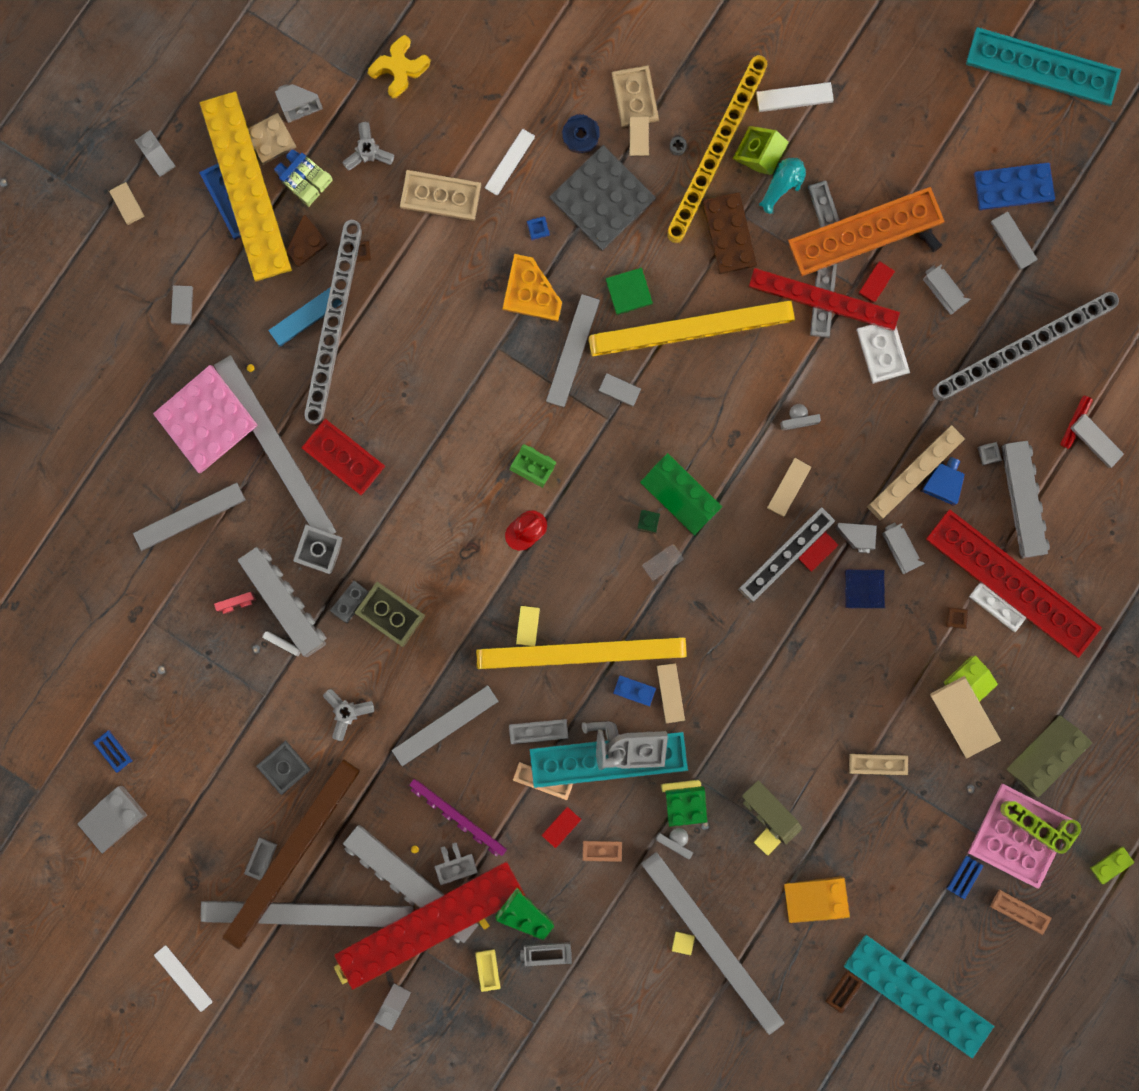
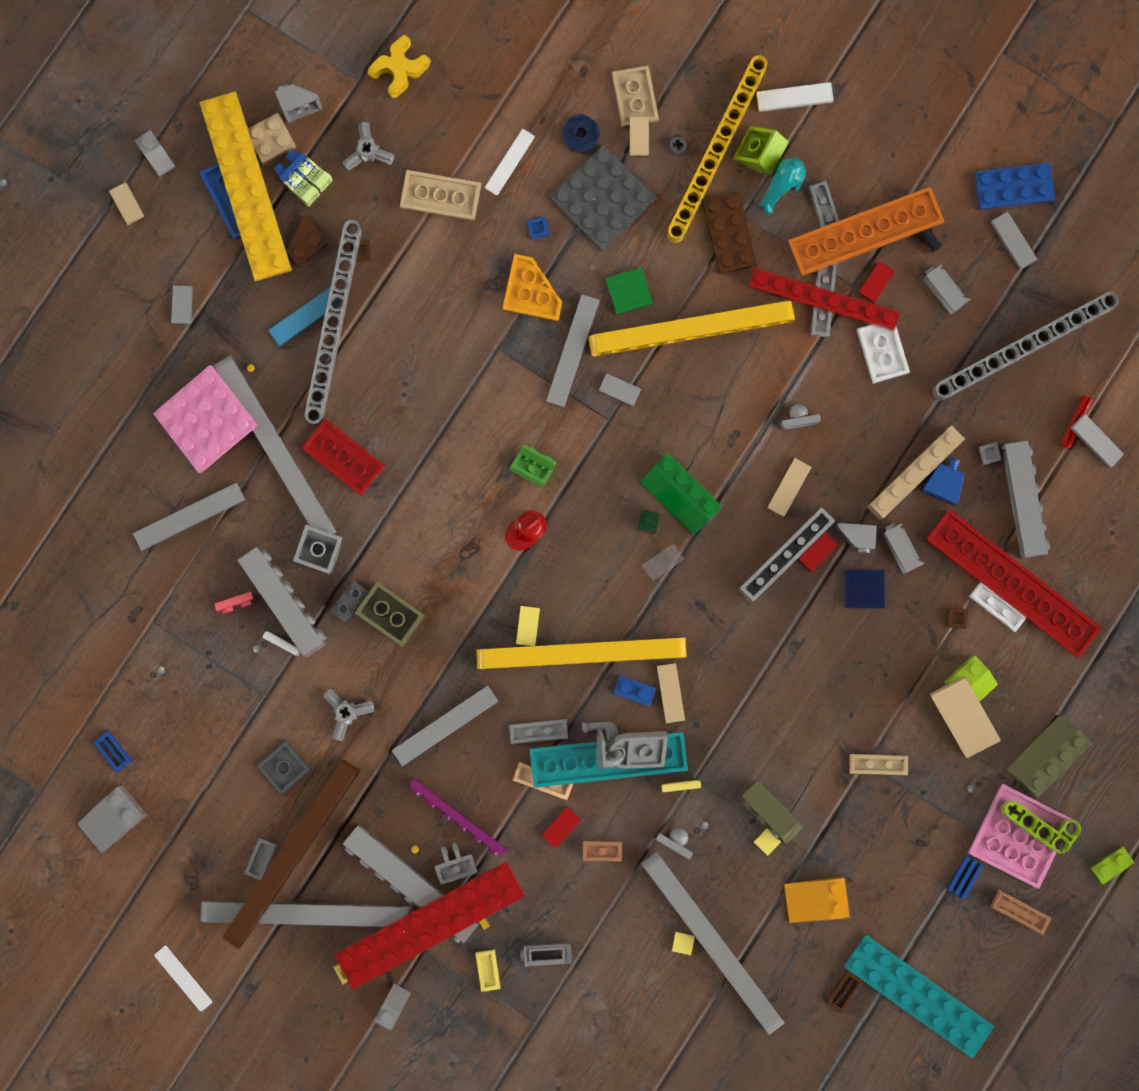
green wing [495,888,554,940] -> none
green plate [665,786,707,827] -> none
teal plate [966,27,1121,107] -> none

